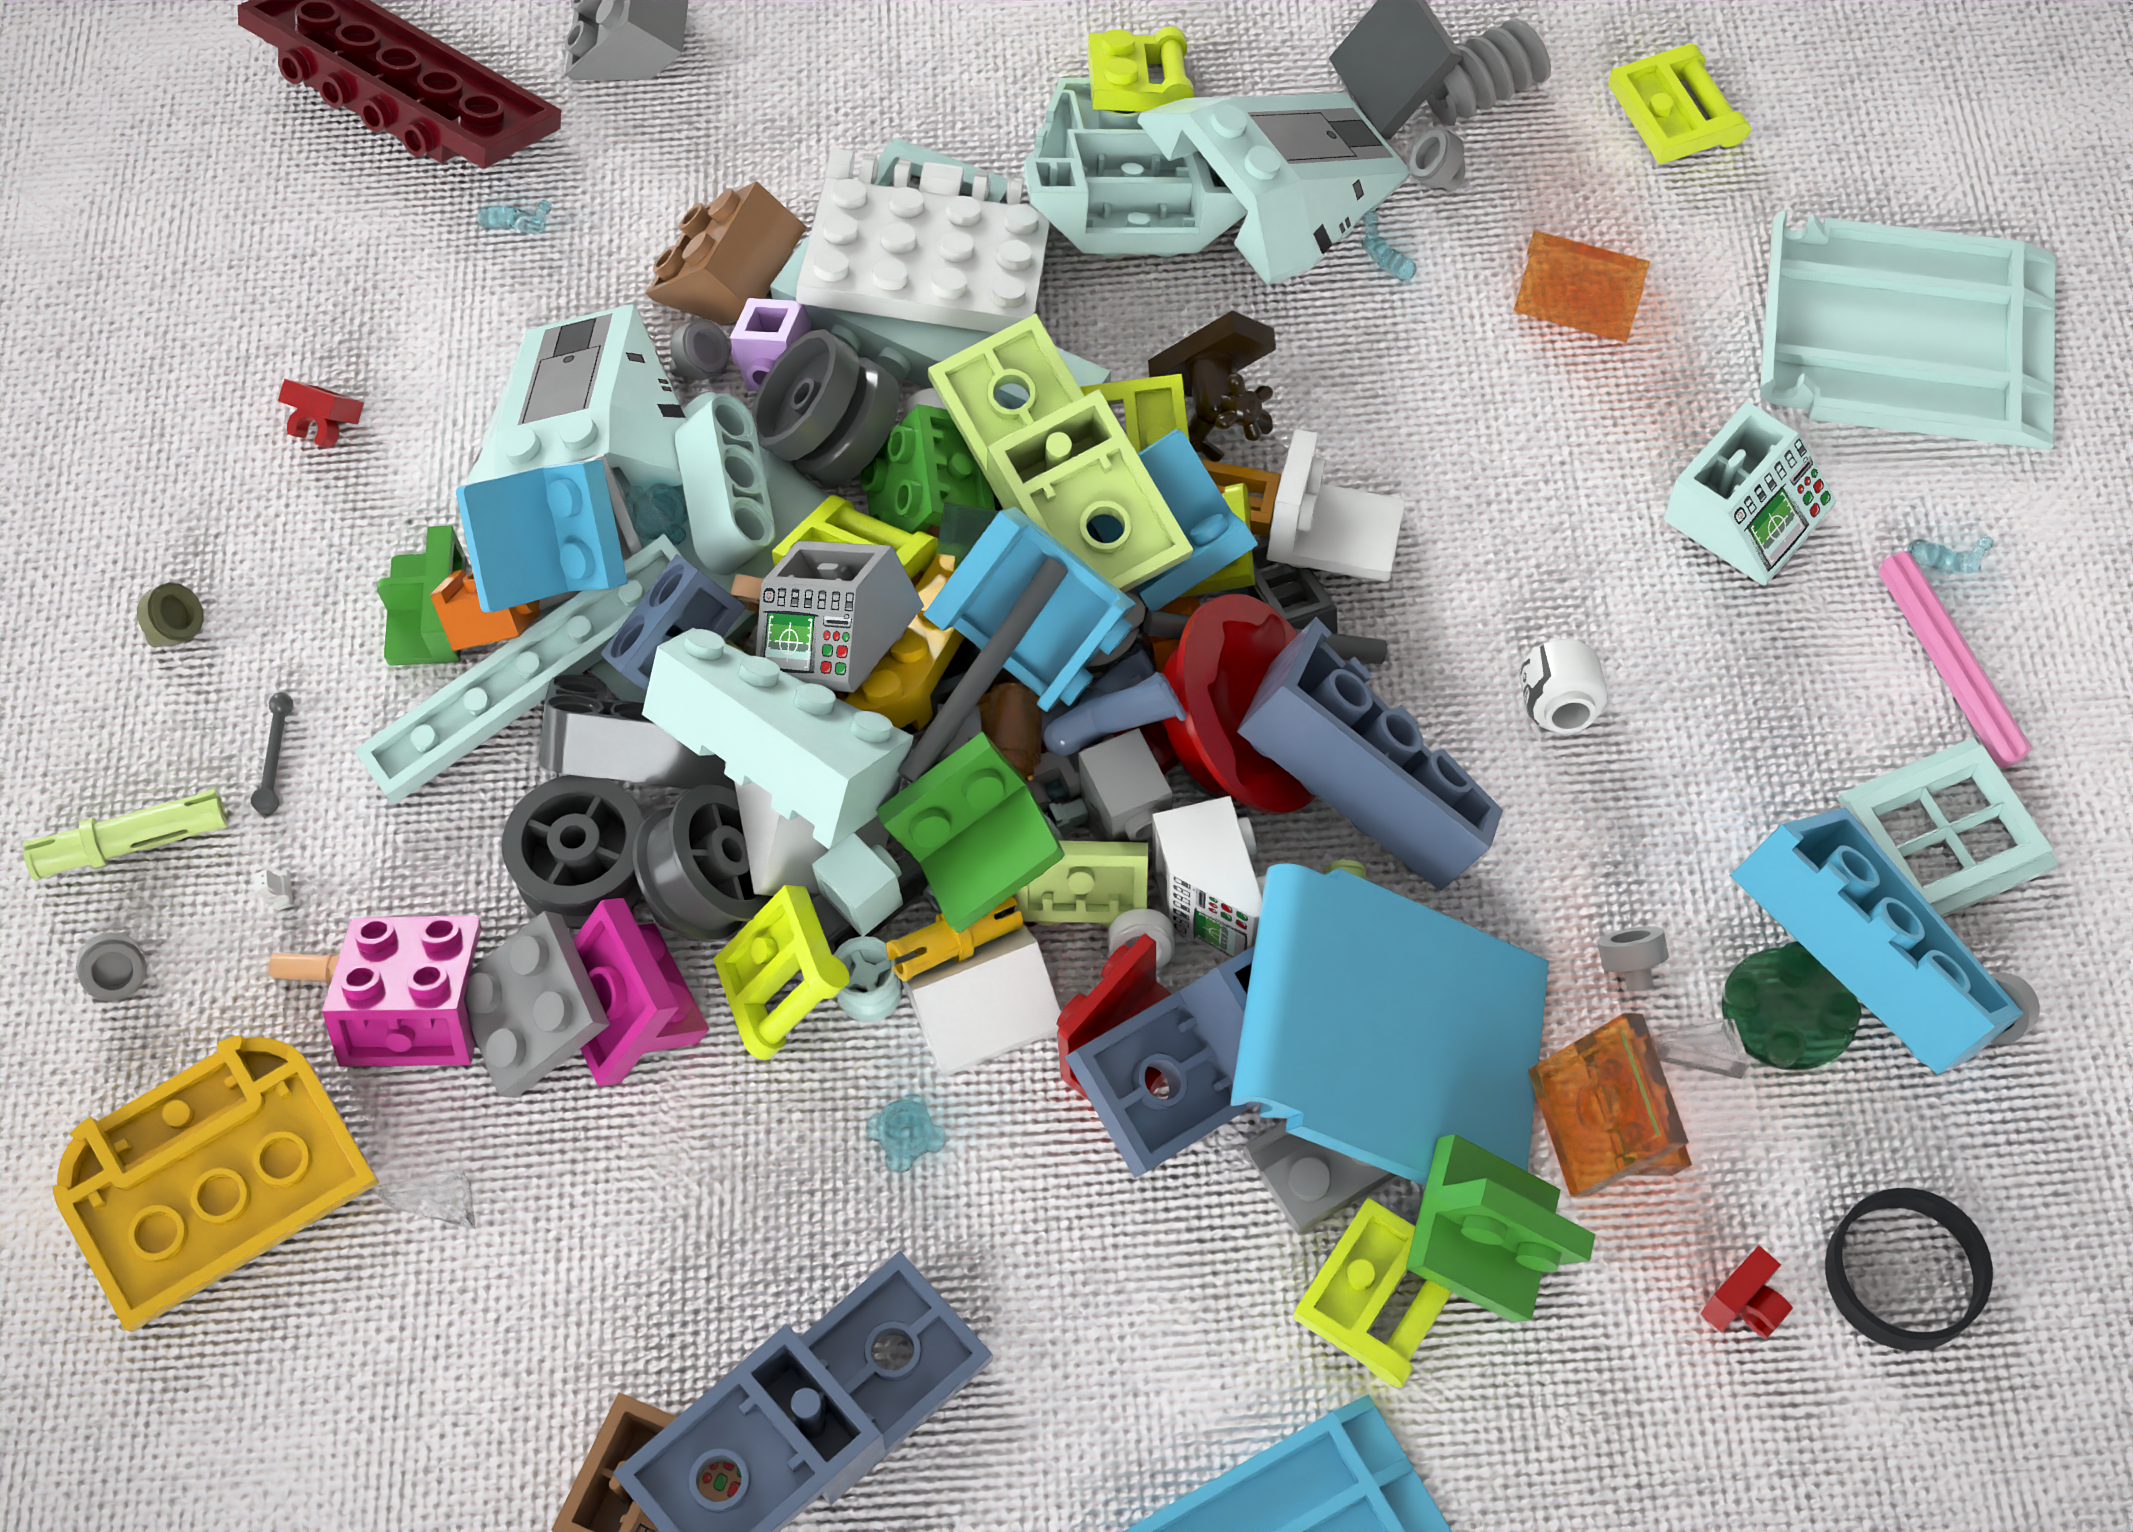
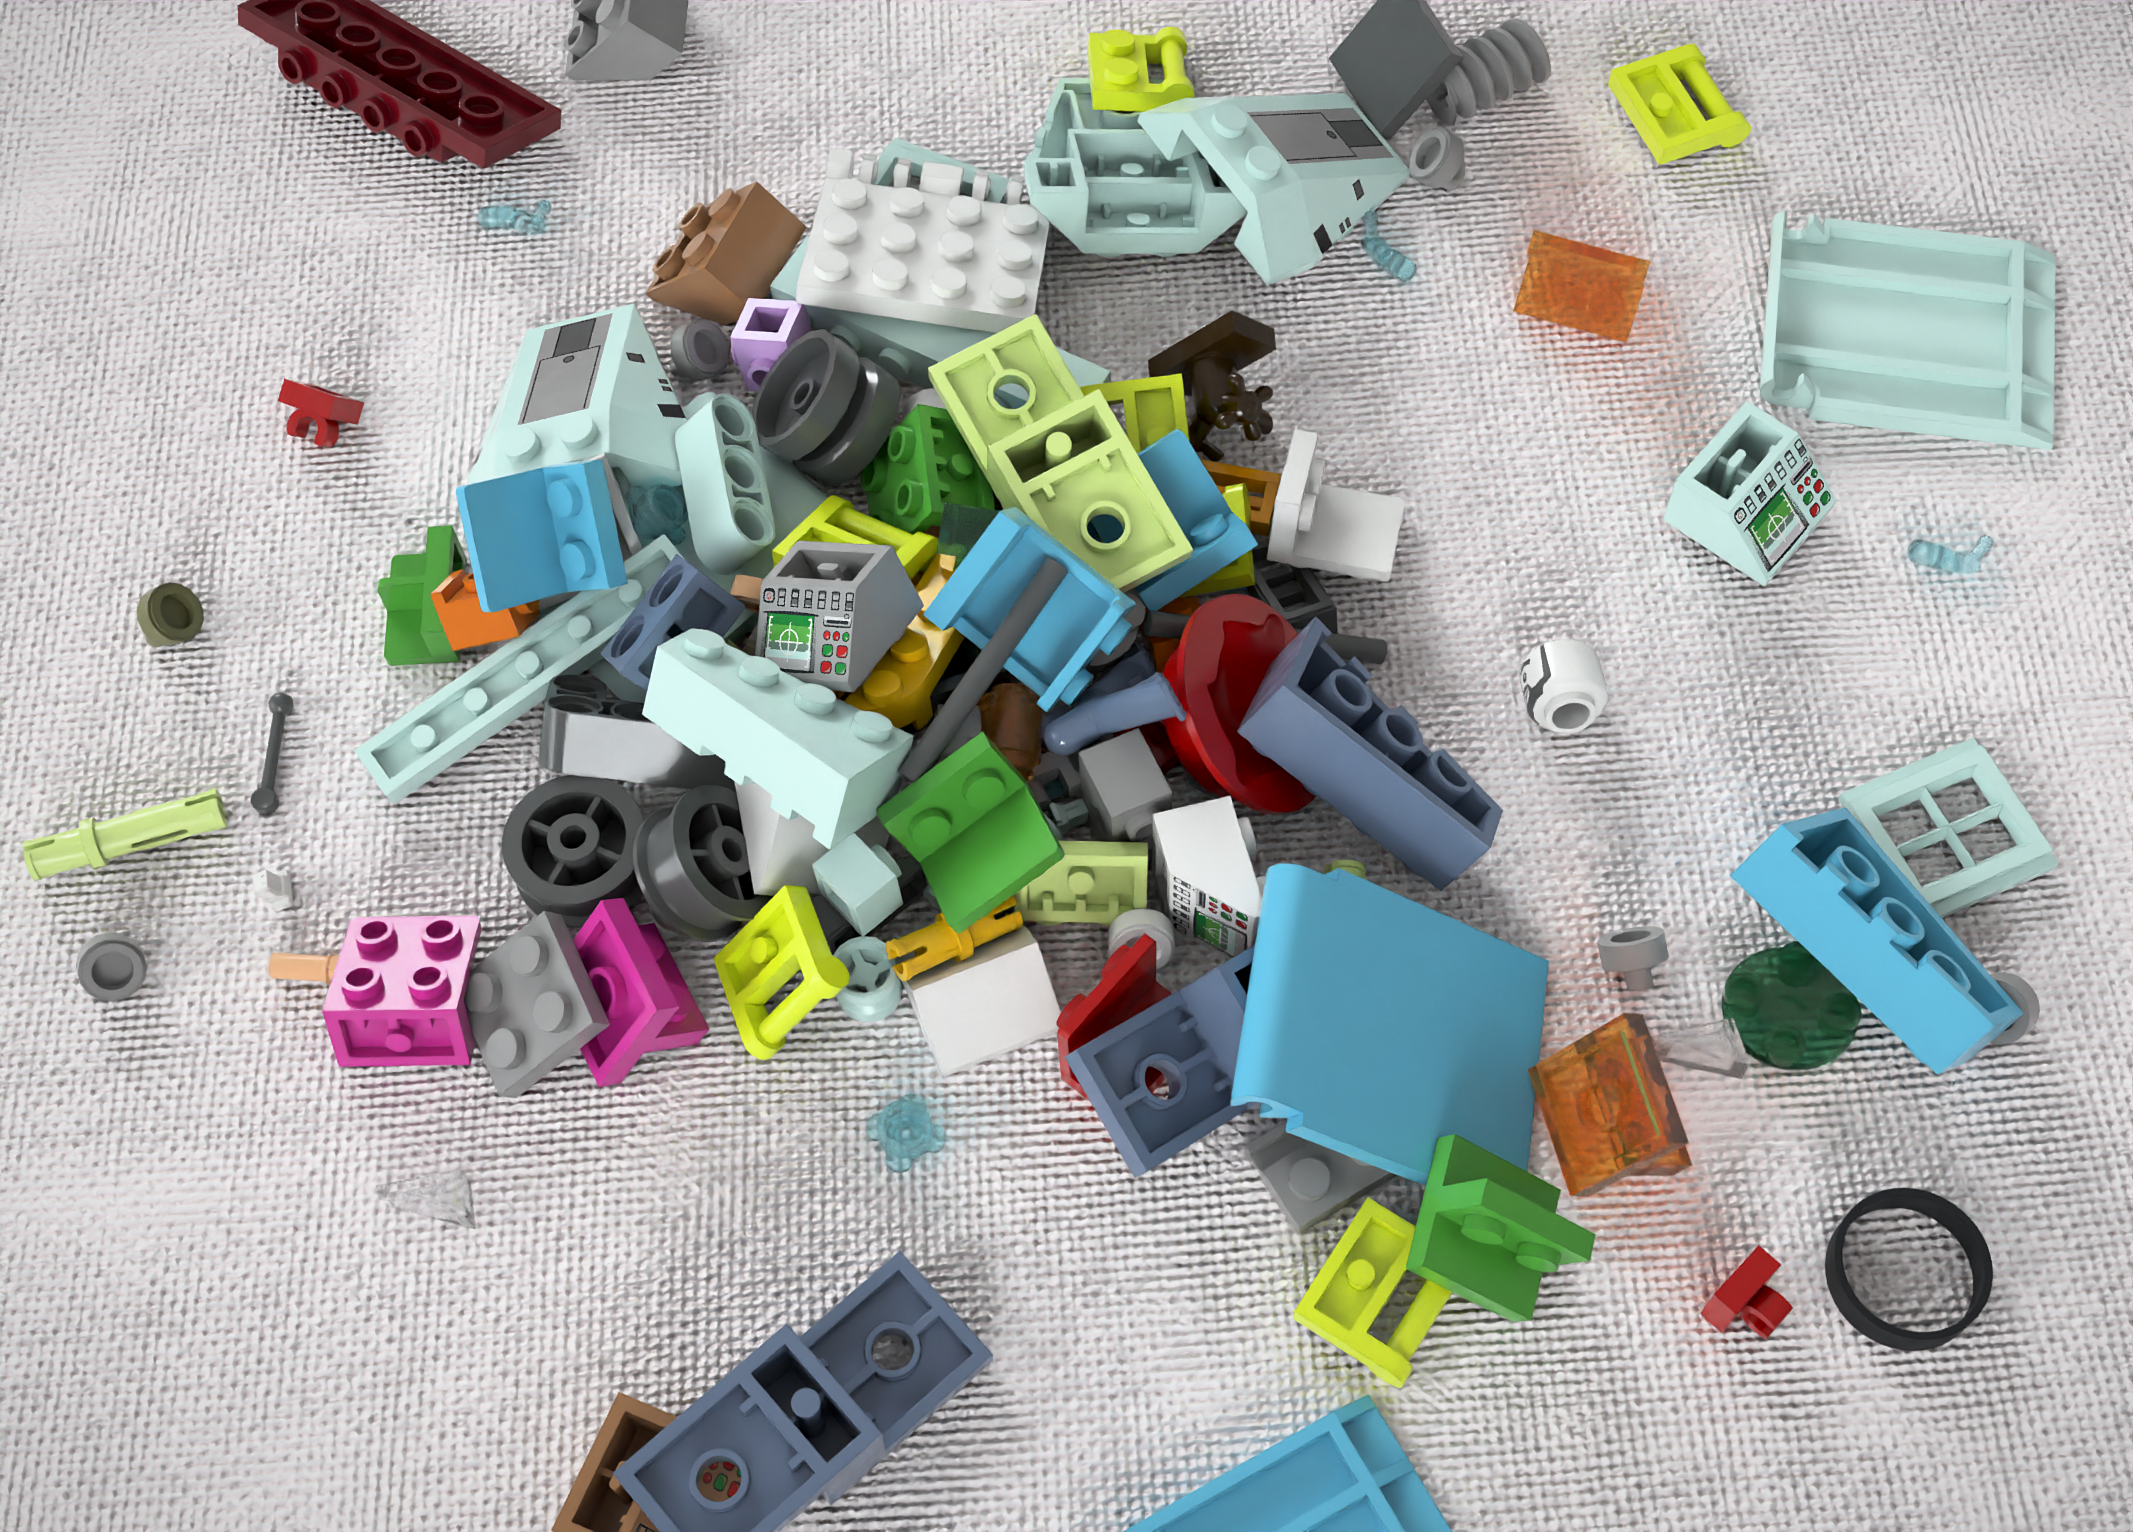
yellow plate [52,1035,380,1332] -> none
bright pink axle [1879,551,2031,768] -> none

